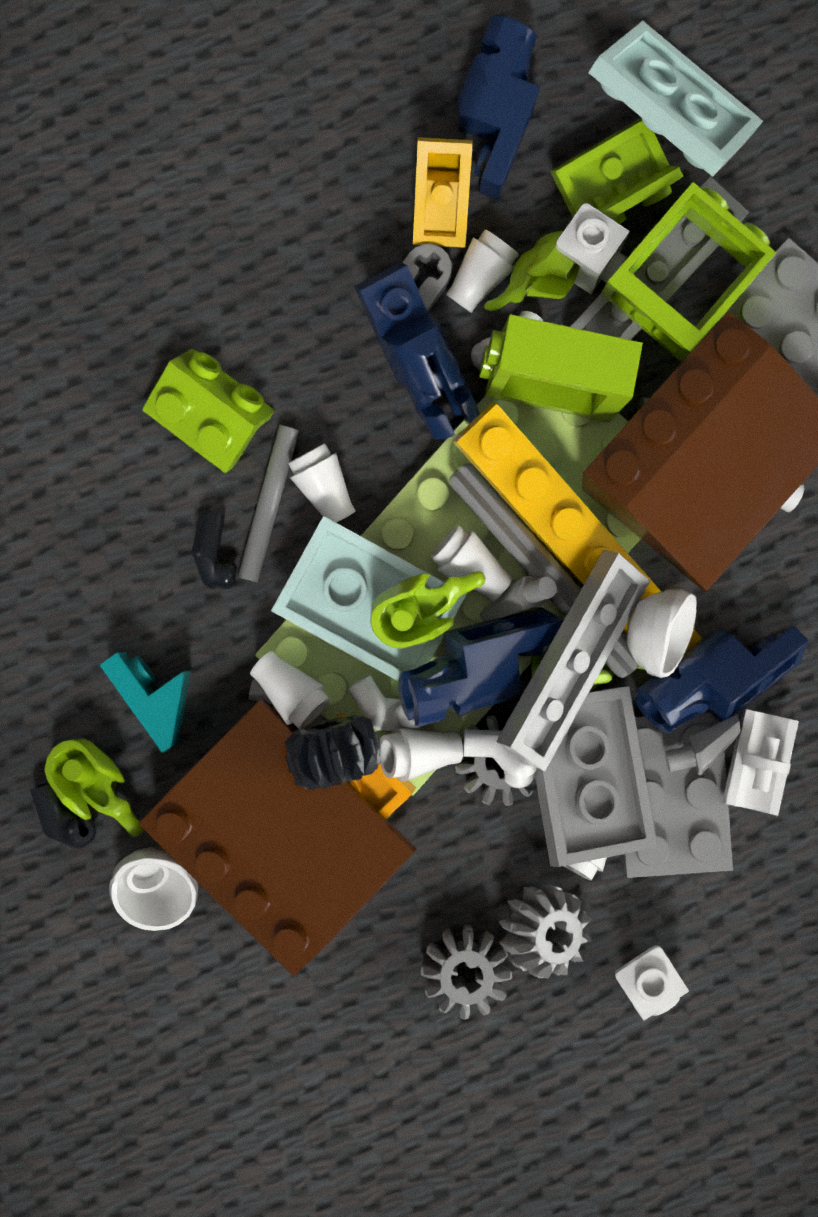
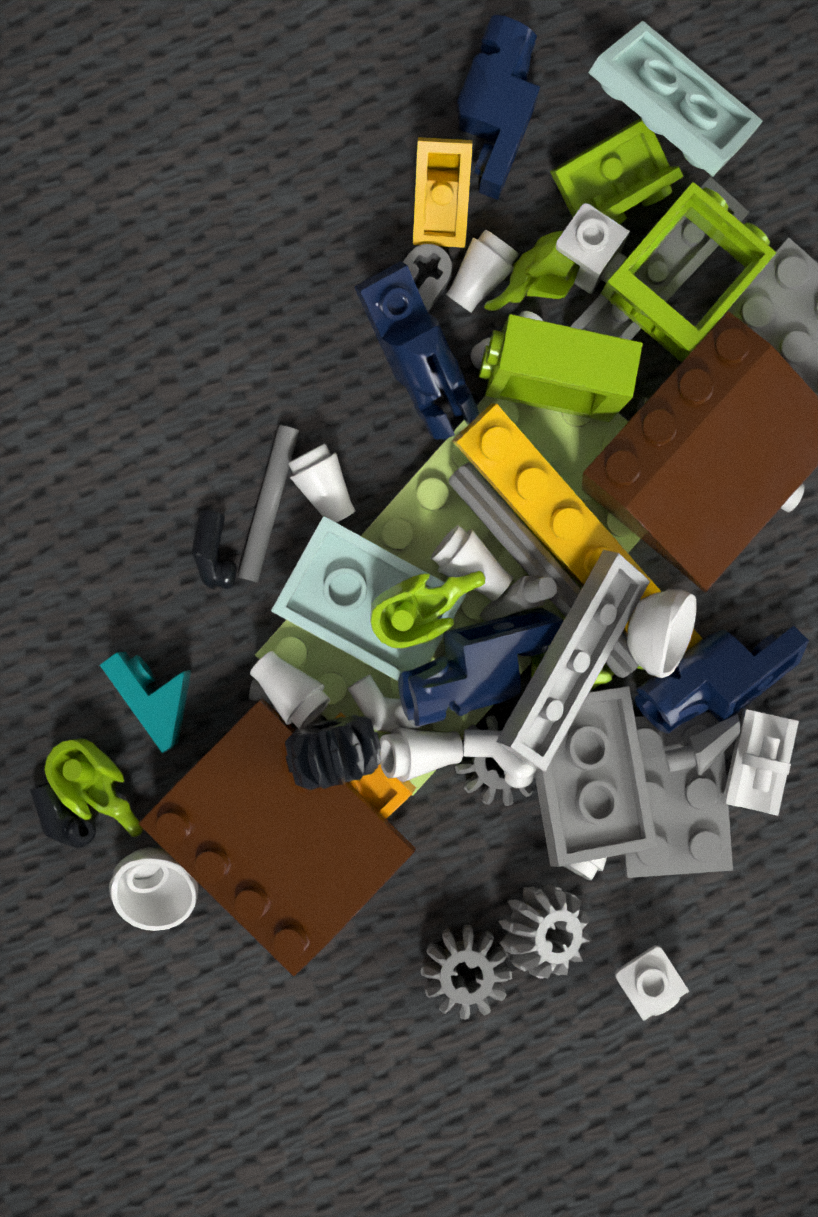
lime bracket [142,349,274,474] -> none

